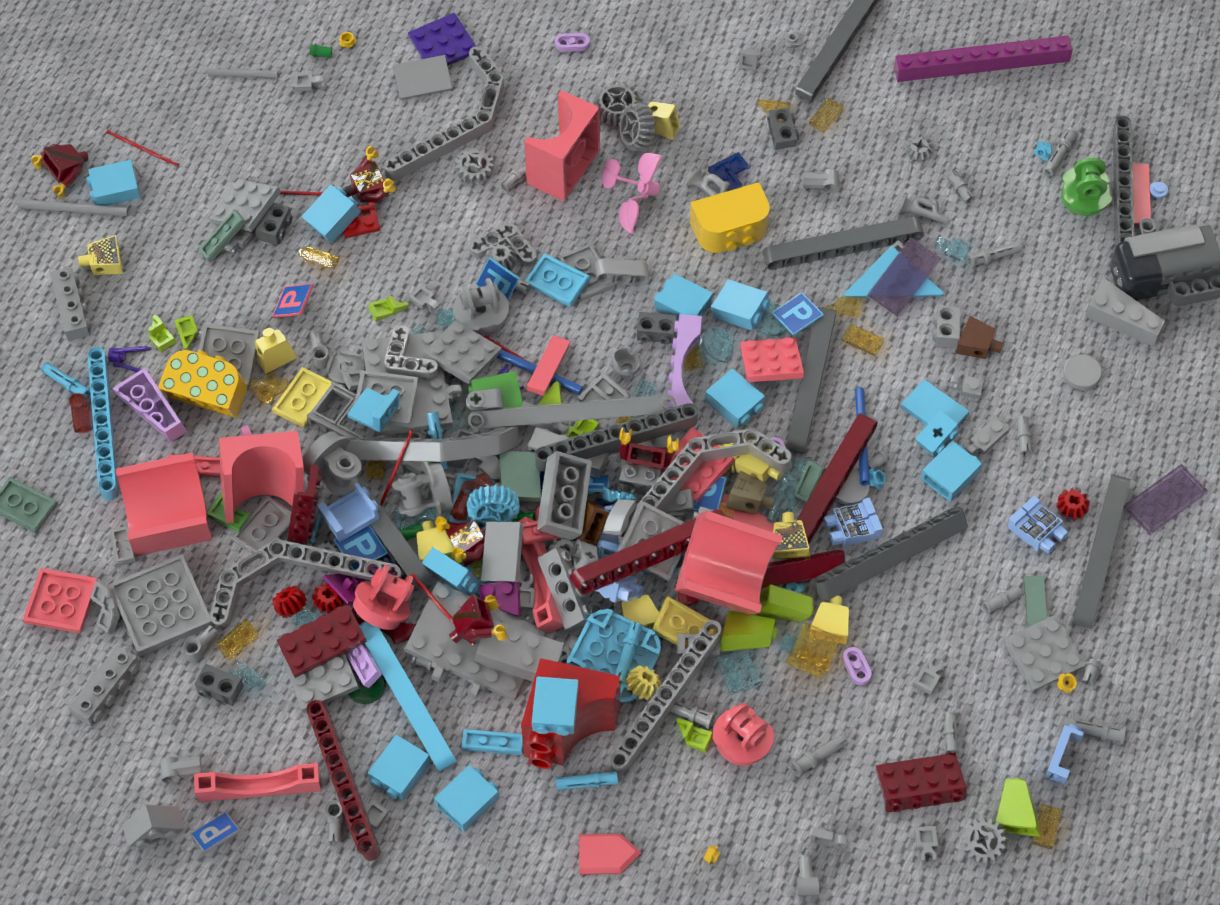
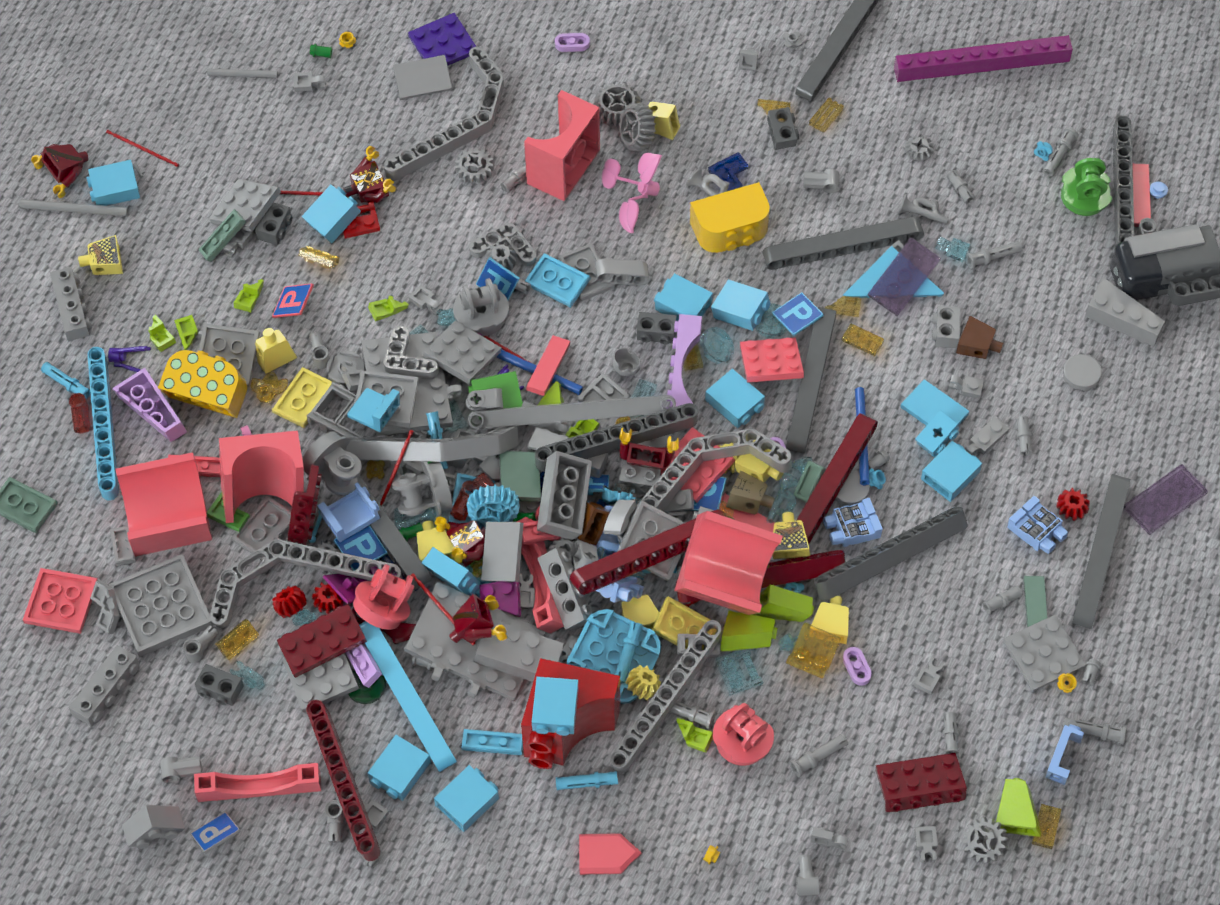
none -> lime slope [233,279,264,313]

